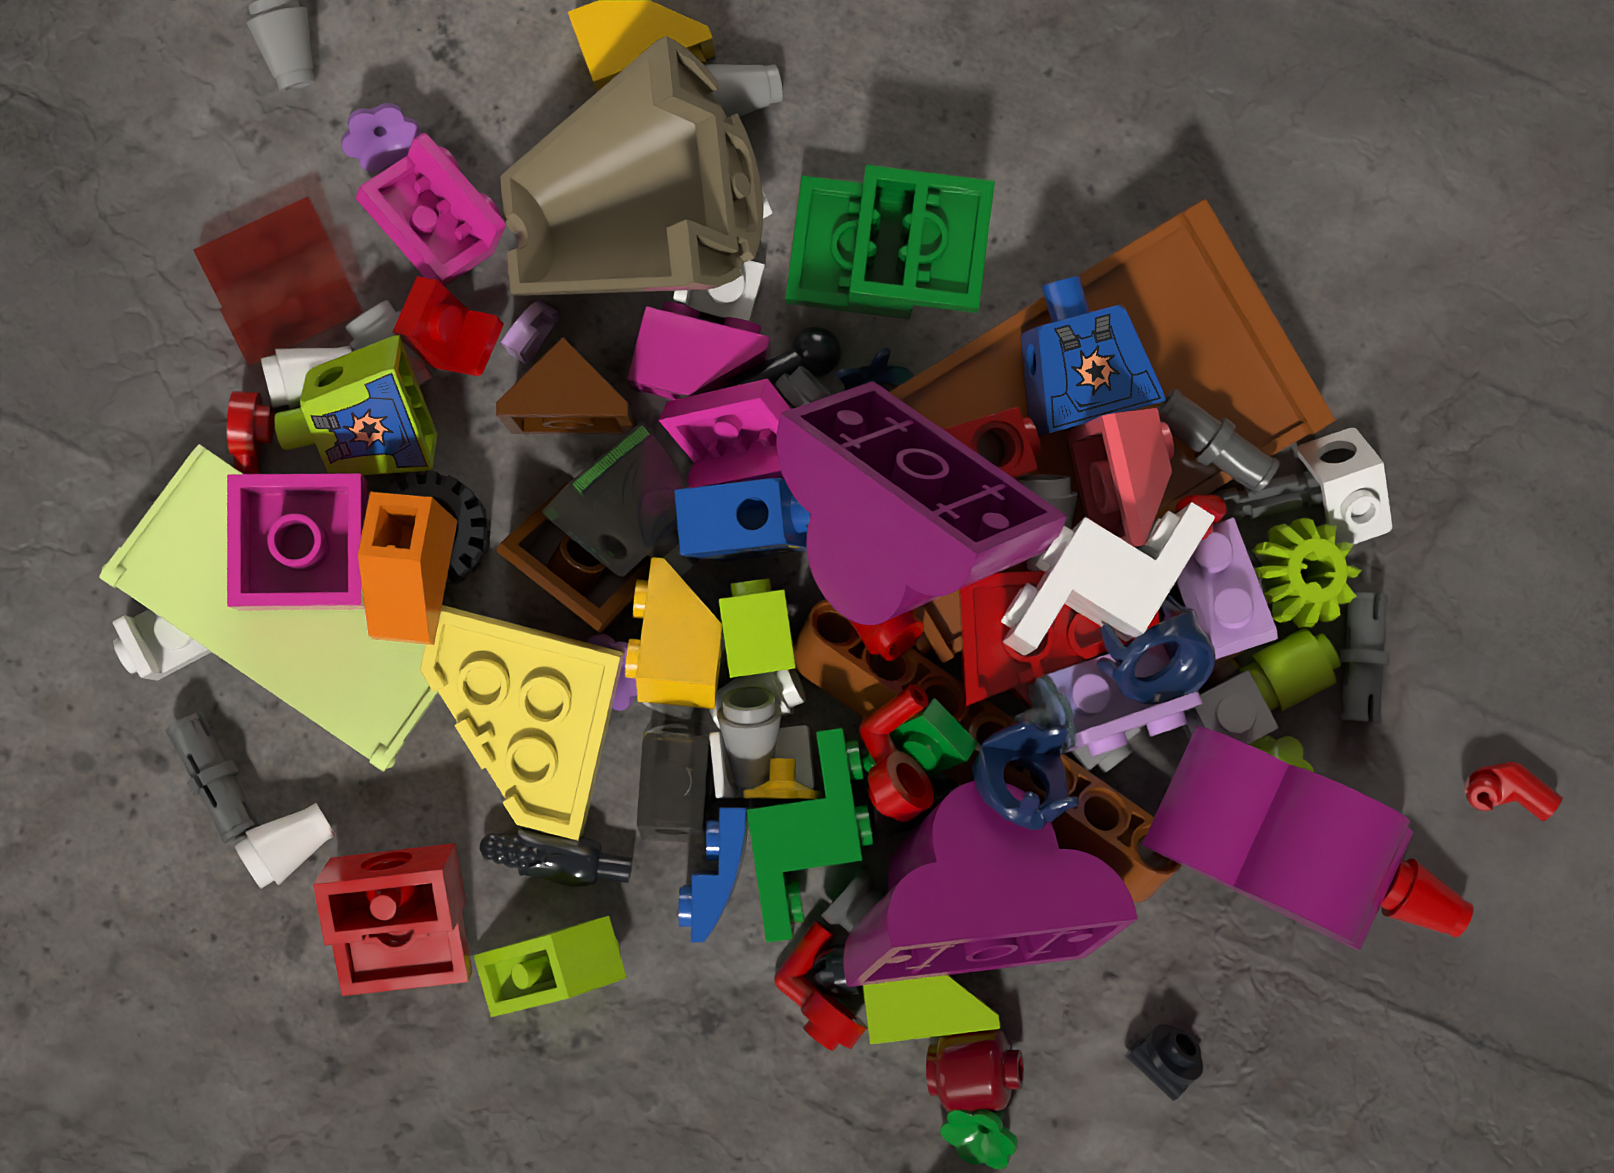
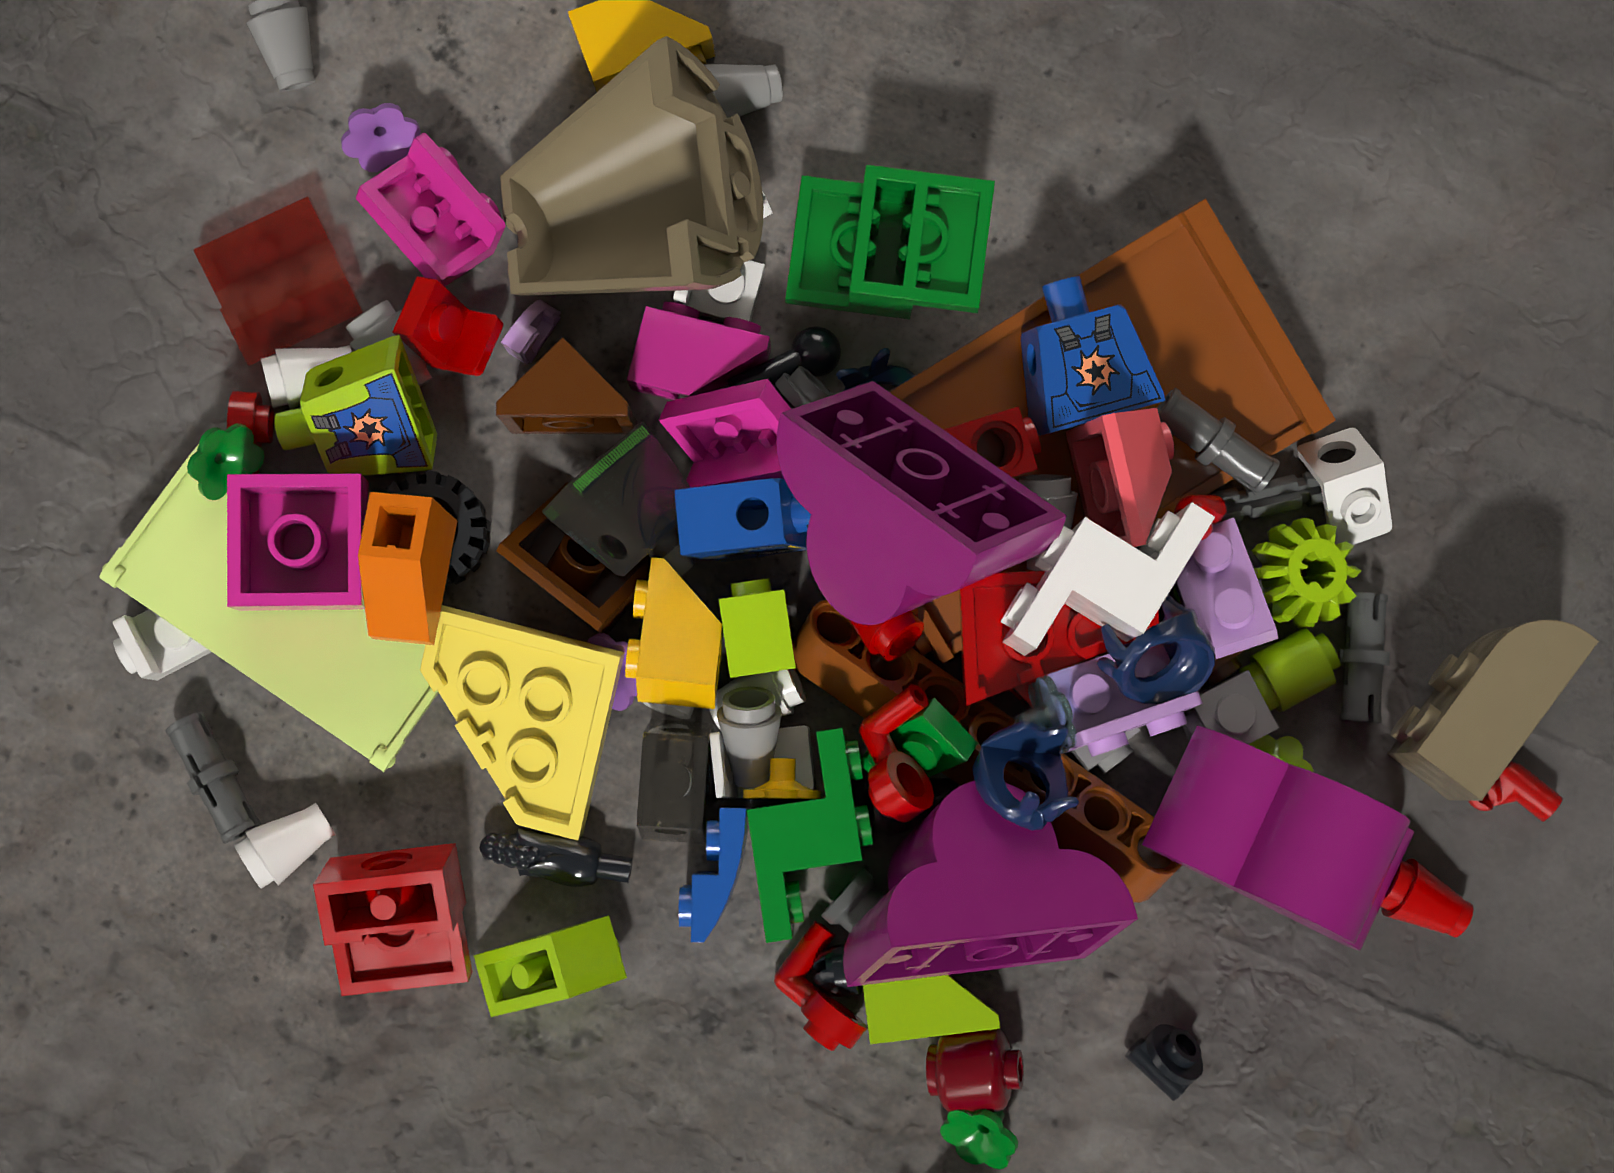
none -> green plant [187,423,264,500]
none -> dark tan brick [1387,620,1599,801]

